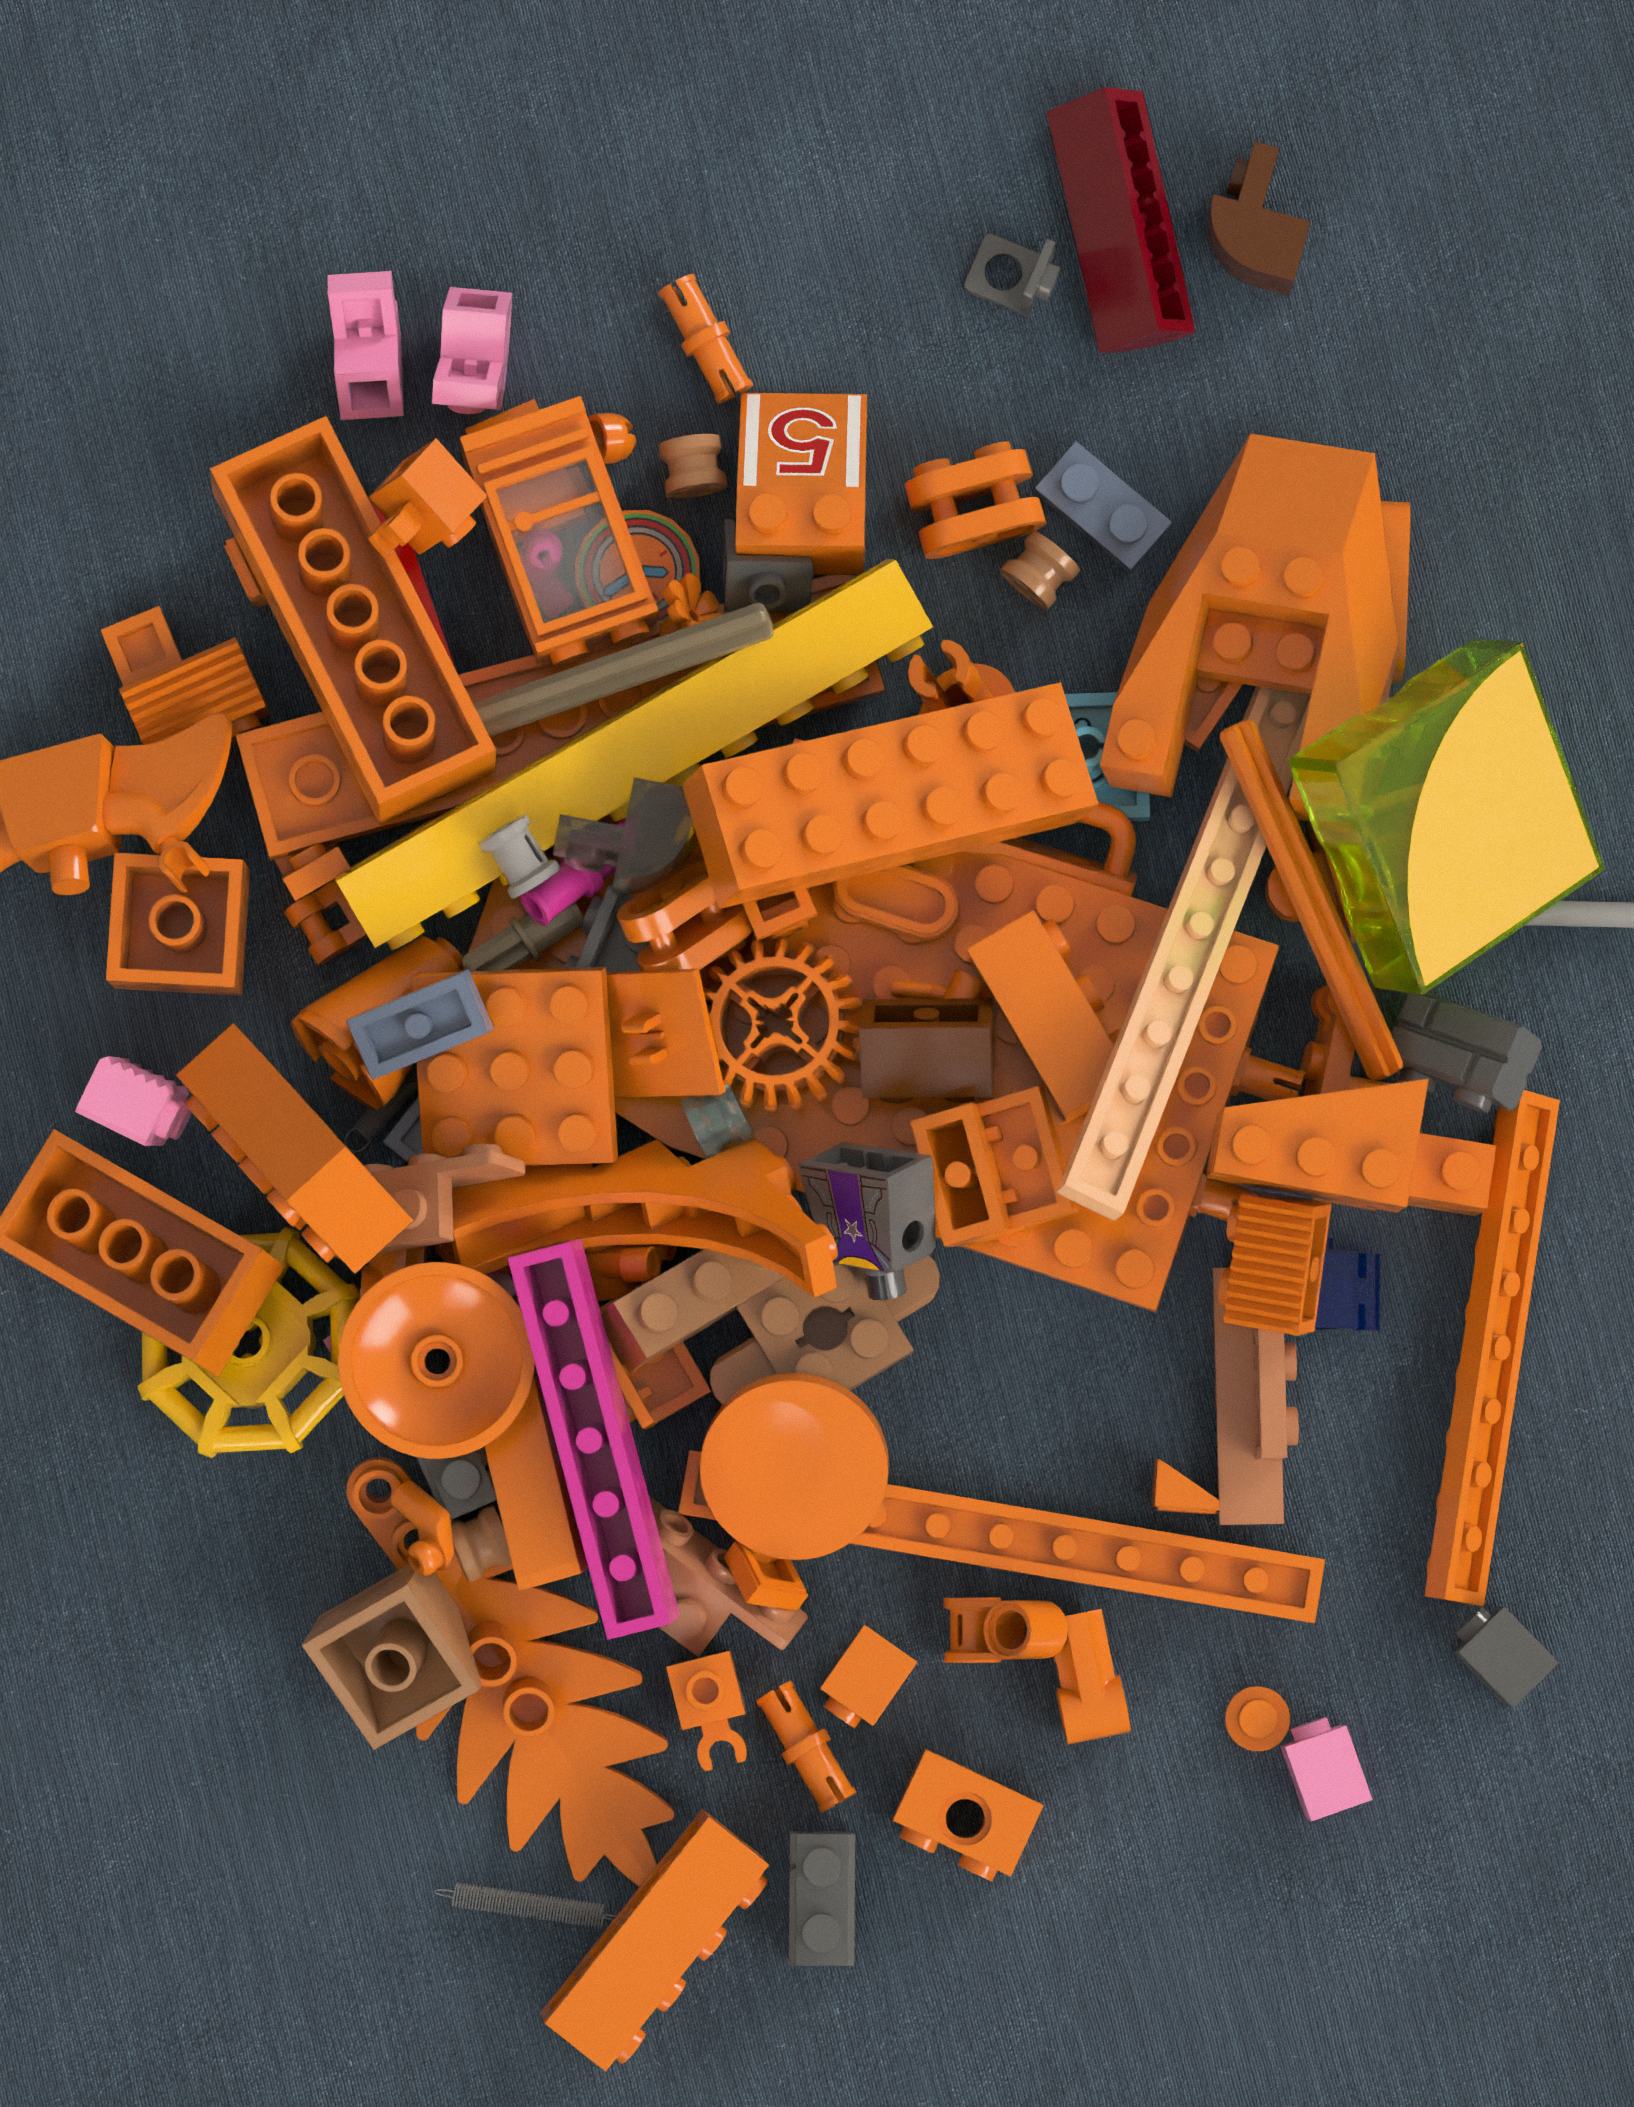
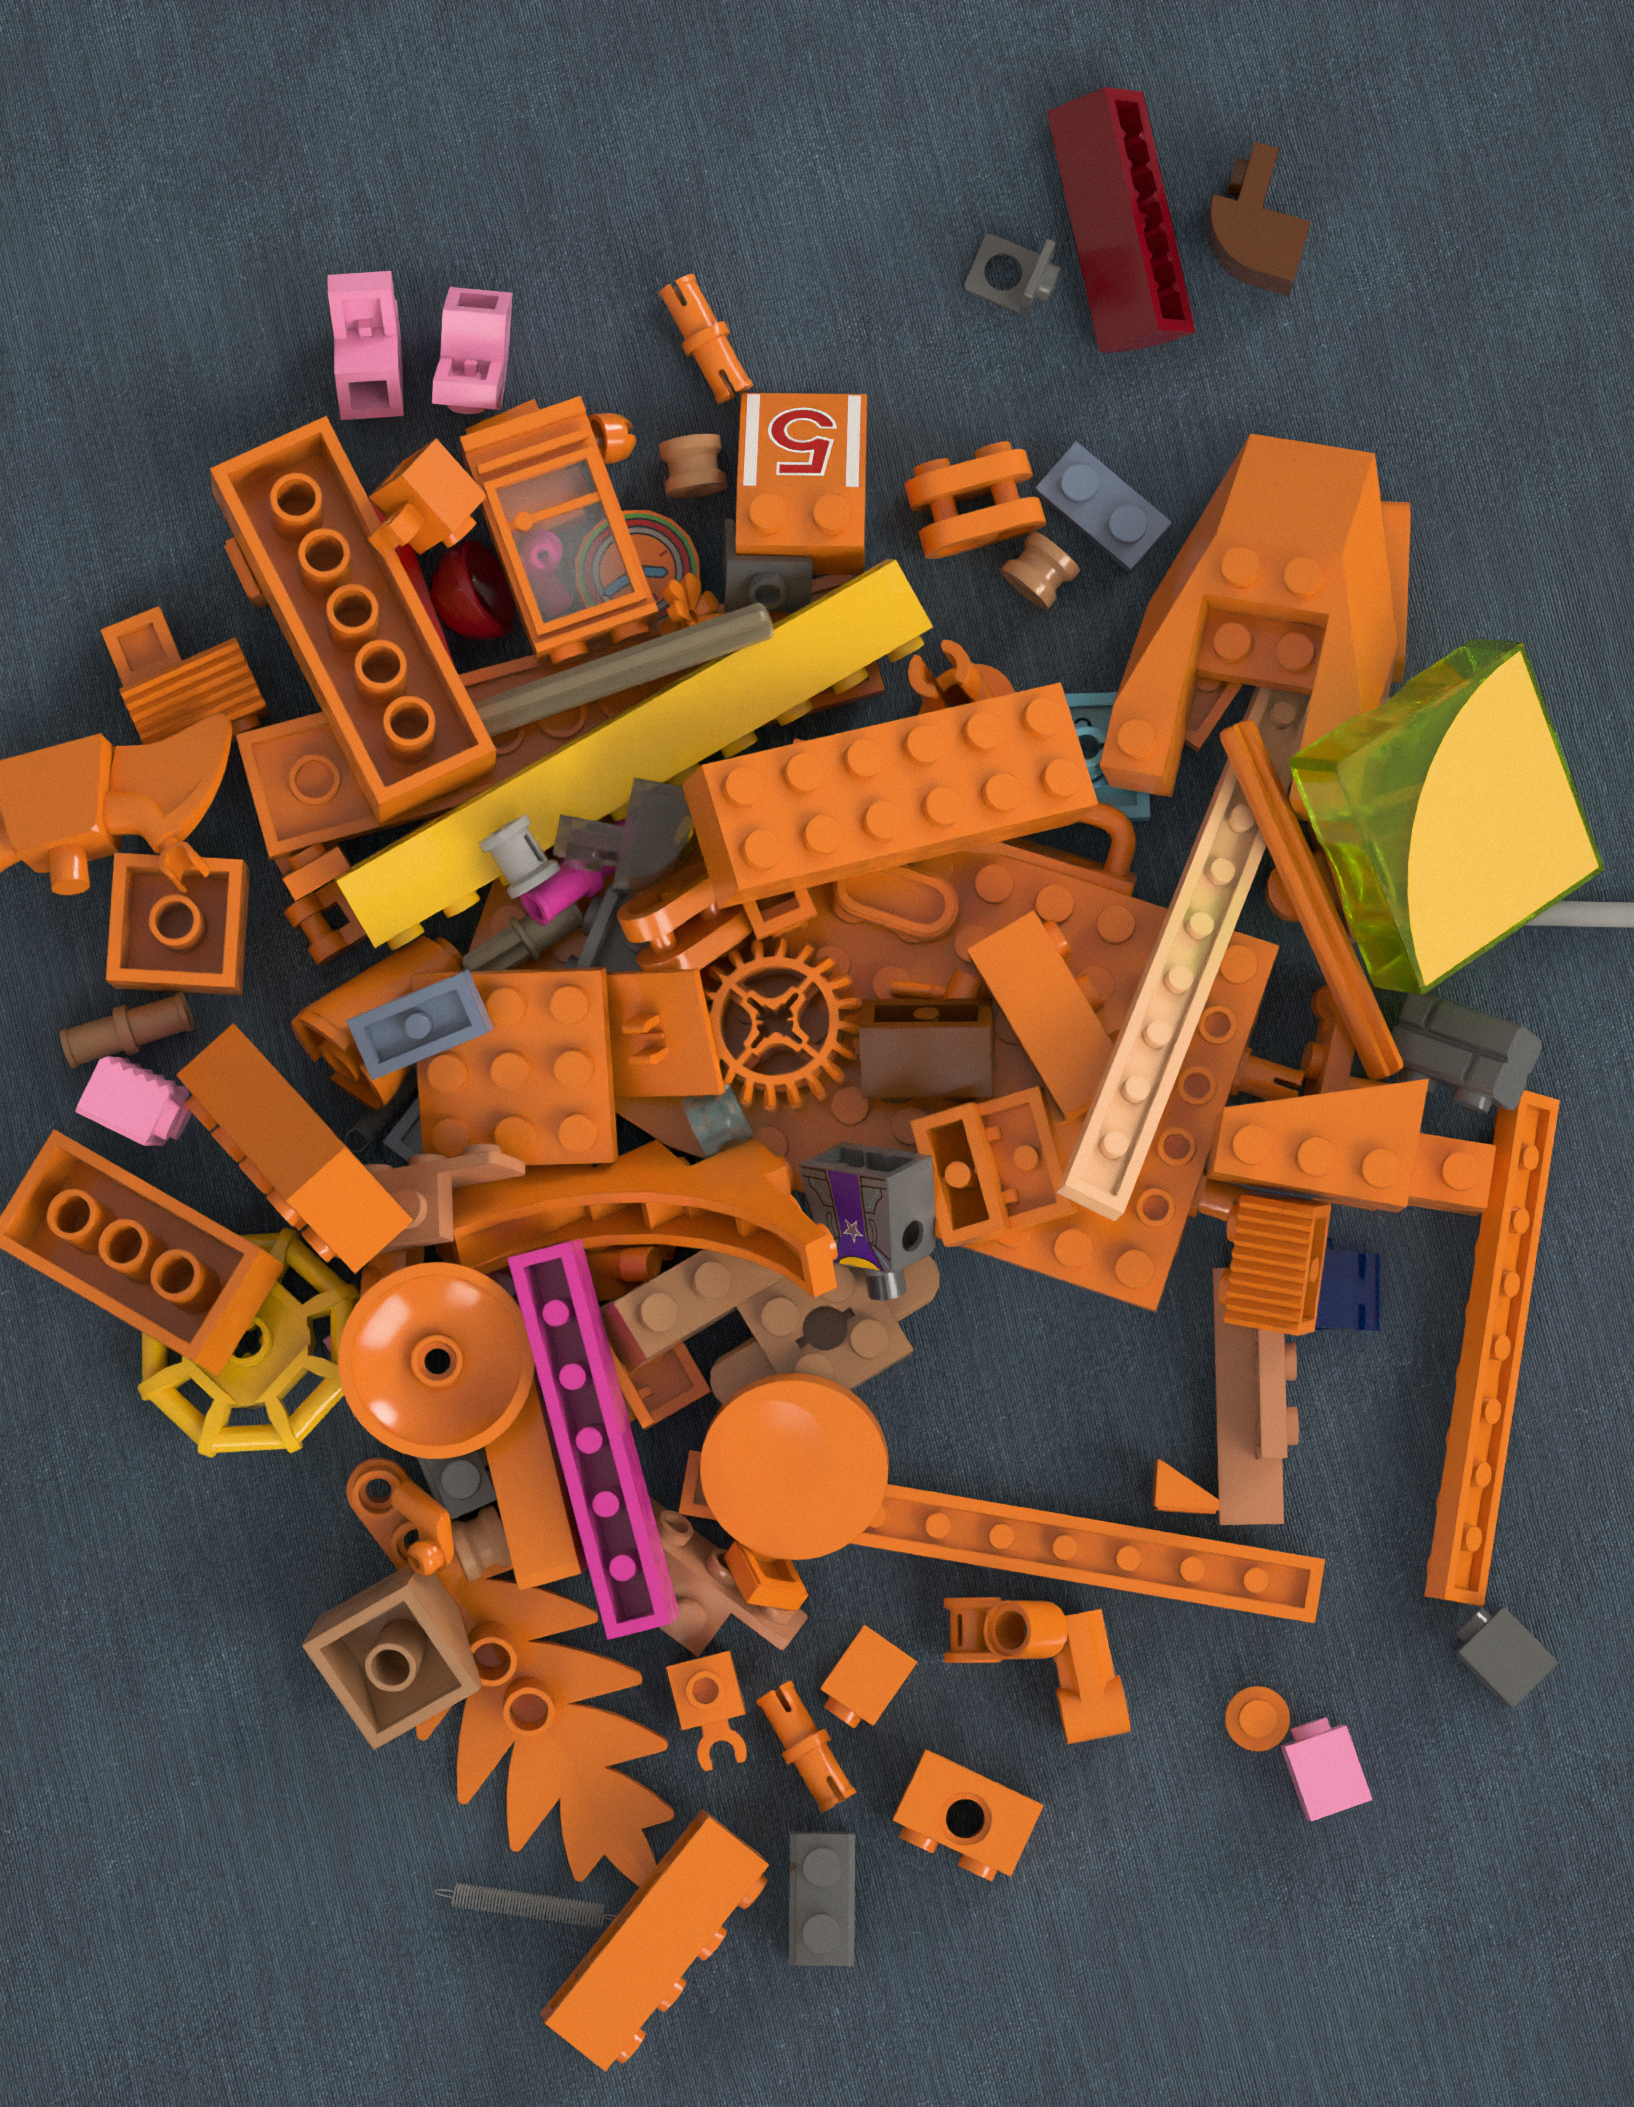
none -> medium nougat pin [60,991,194,1069]
none -> dark red piece [429,539,515,640]

